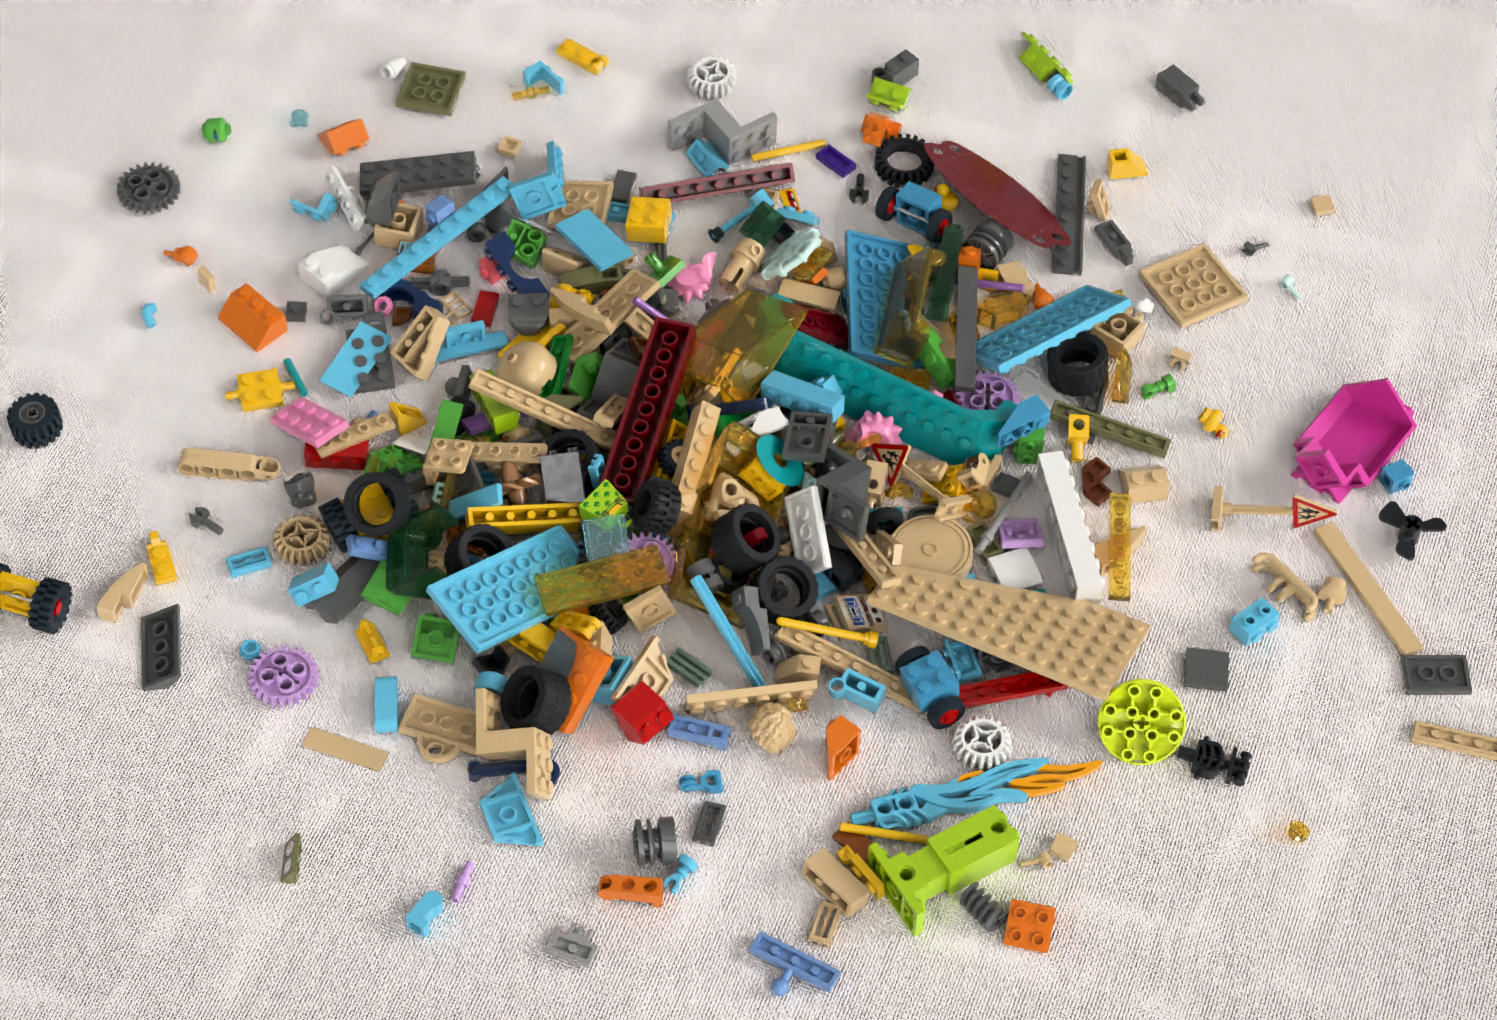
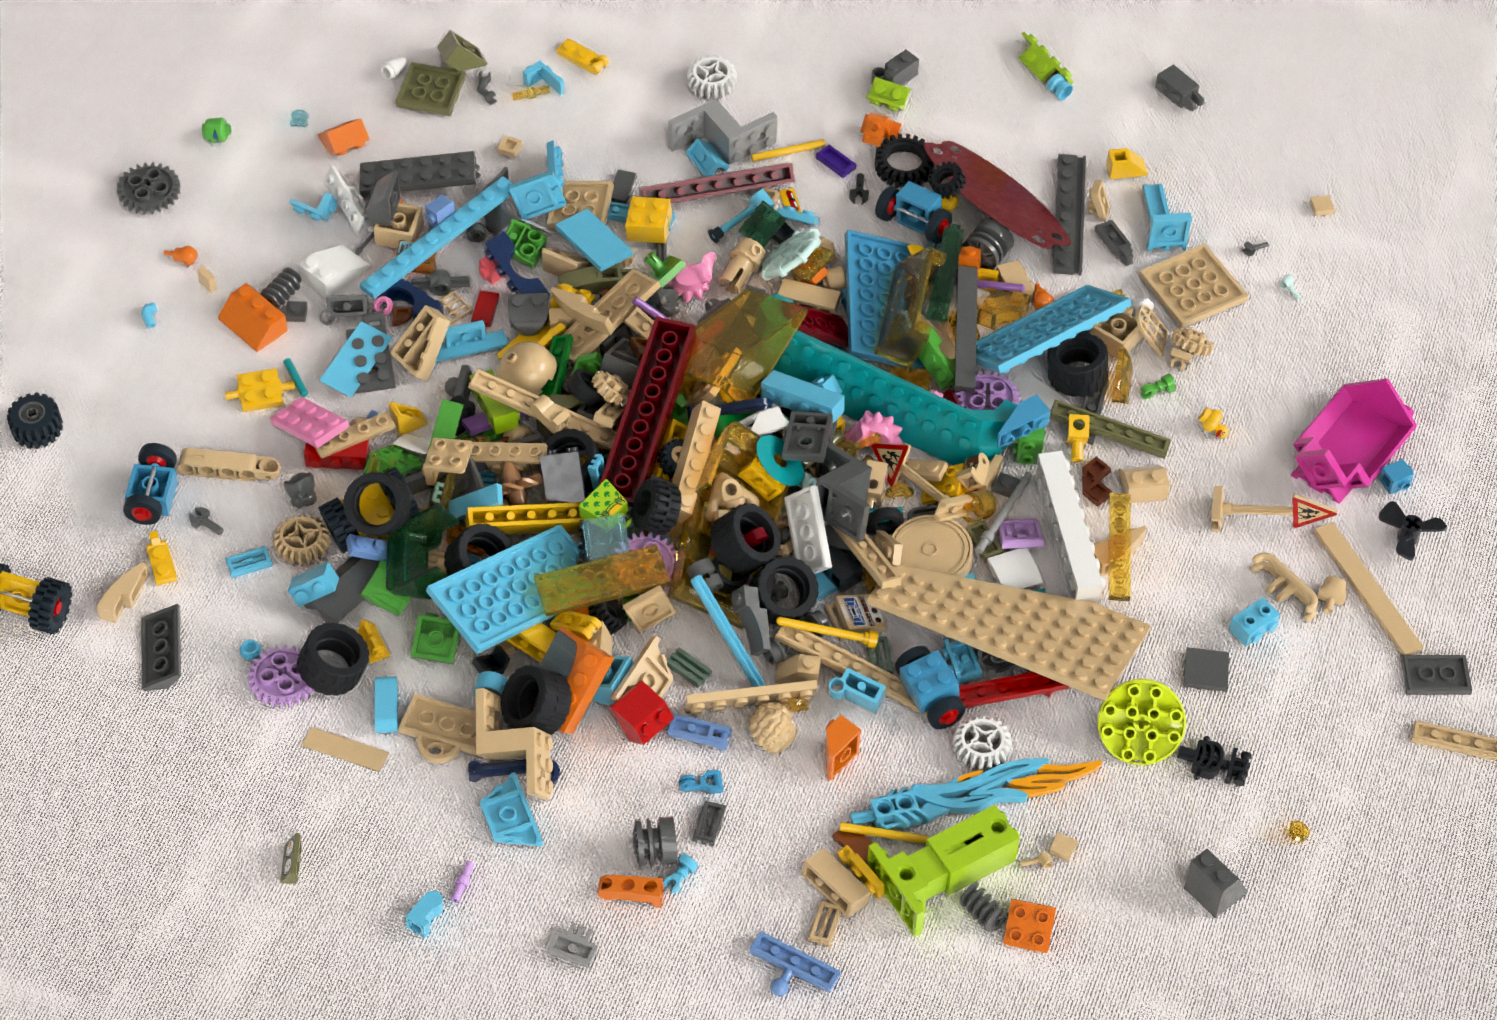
none -> brick [123,443,178,525]
none -> dark grey piece [260,267,302,310]
none -> black tyre [297,622,369,696]
none -> olive slope [437,30,487,71]
none -> dark grey arm [477,71,497,105]
none -> tan leg [530,395,571,434]
none -> black tyre [567,369,603,407]
none -> tan gear [591,370,631,407]
none -> black tyre [928,161,966,199]
none -> tan window [1136,305,1168,356]
none -> medium azure bracket [1142,183,1192,252]
none -> tan gear [1170,328,1214,356]
none -> dark grey slope [1184,848,1248,919]

